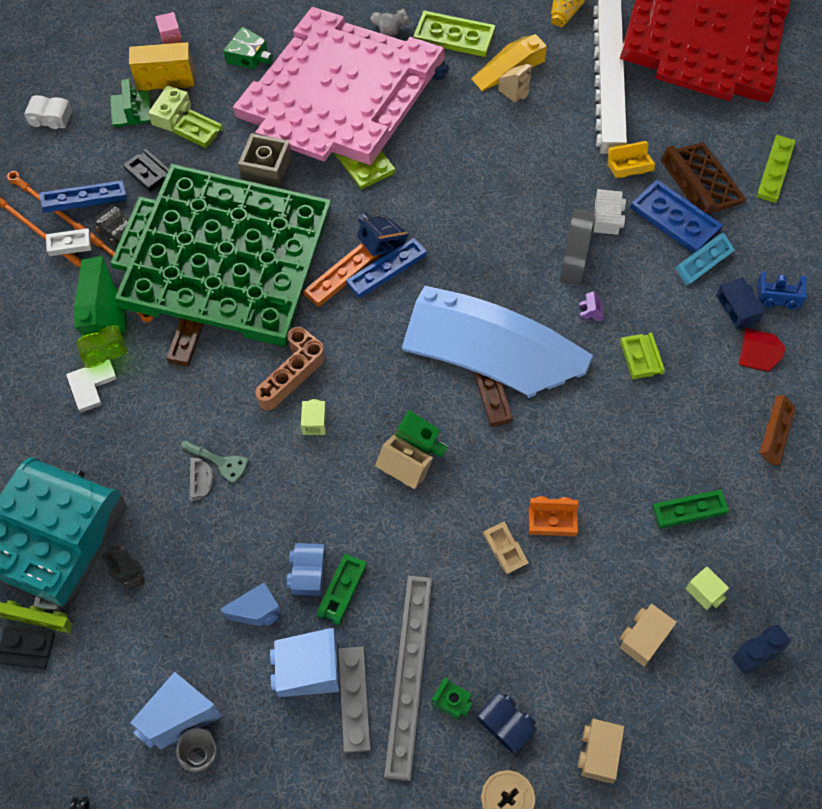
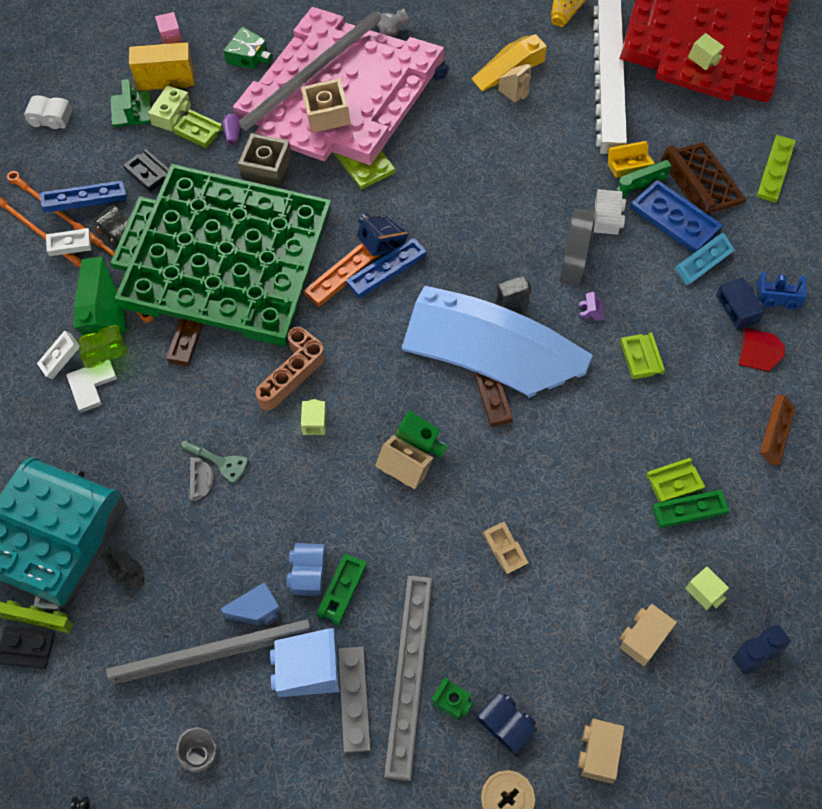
light blue slope [130,672,222,749] -> none
lime plate [413,11,496,57] -> none
orange bracket [528,496,579,536] -> none
none -> white plate [37,331,80,379]
none -> light grey tile [106,619,311,684]
none -> medium lavender cone [222,114,241,145]
none -> light grey axle [239,11,381,131]
none -> tan brick [301,78,351,133]
none -> clear smoke brick [495,276,532,314]
none -> green plate [617,160,671,197]
none -> lime plate [646,458,705,502]
none -> yellowish green brick [688,33,724,70]

